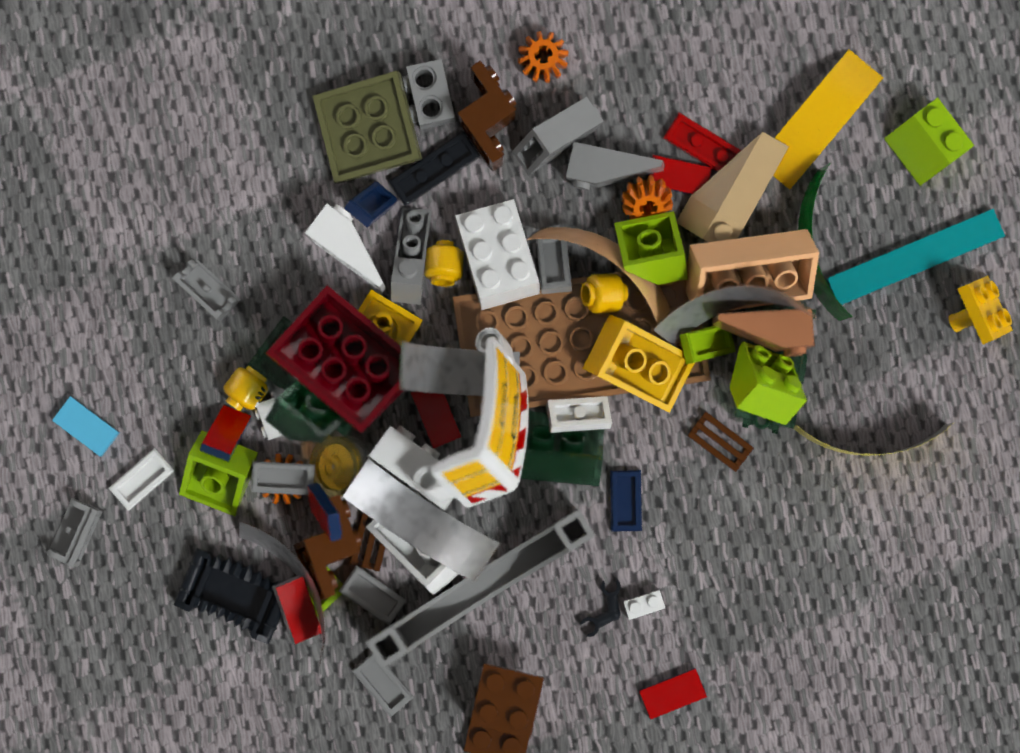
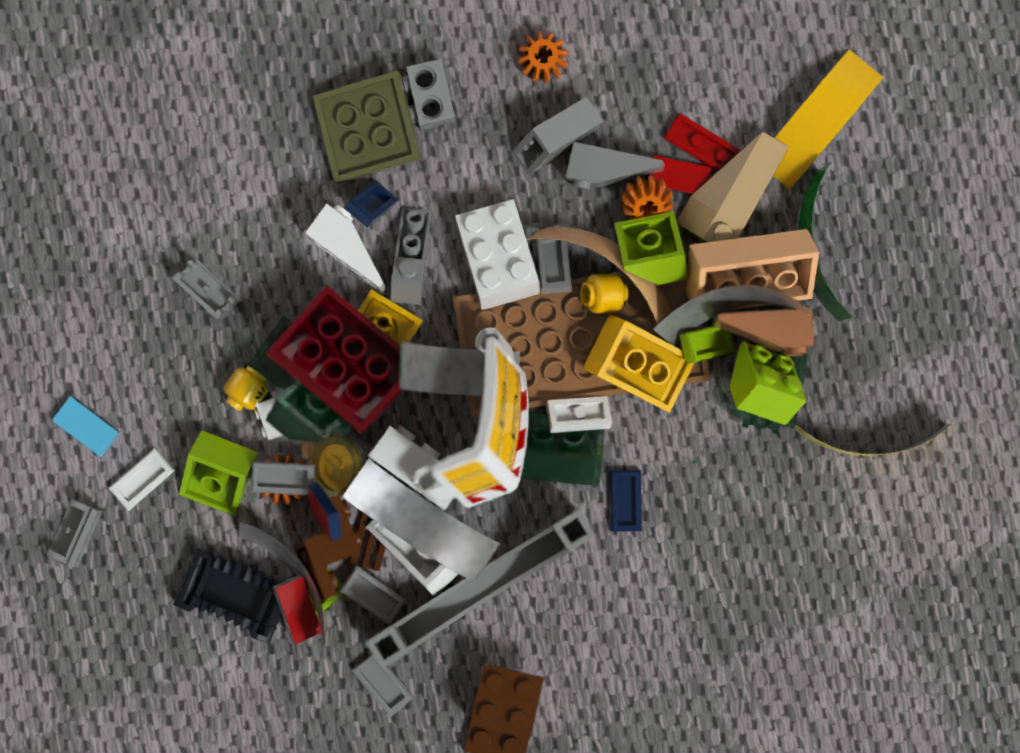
red tile [200,405,251,462] -> none
black tile [389,131,480,207] -> none
red tile [411,391,462,449] -> none
yellow head [424,240,464,287] -> none
reddish brown bracket [458,60,517,172] -> none
black arm [580,579,621,637] -> none
white piece [623,589,665,620] -> none
red tile [639,668,707,720] -> none
reddish brown tile [687,411,754,472] -> none
teal tile [826,209,1005,305] -> none
lime slope [884,97,975,186] -> none
yellow plate [948,276,1013,345] -> none

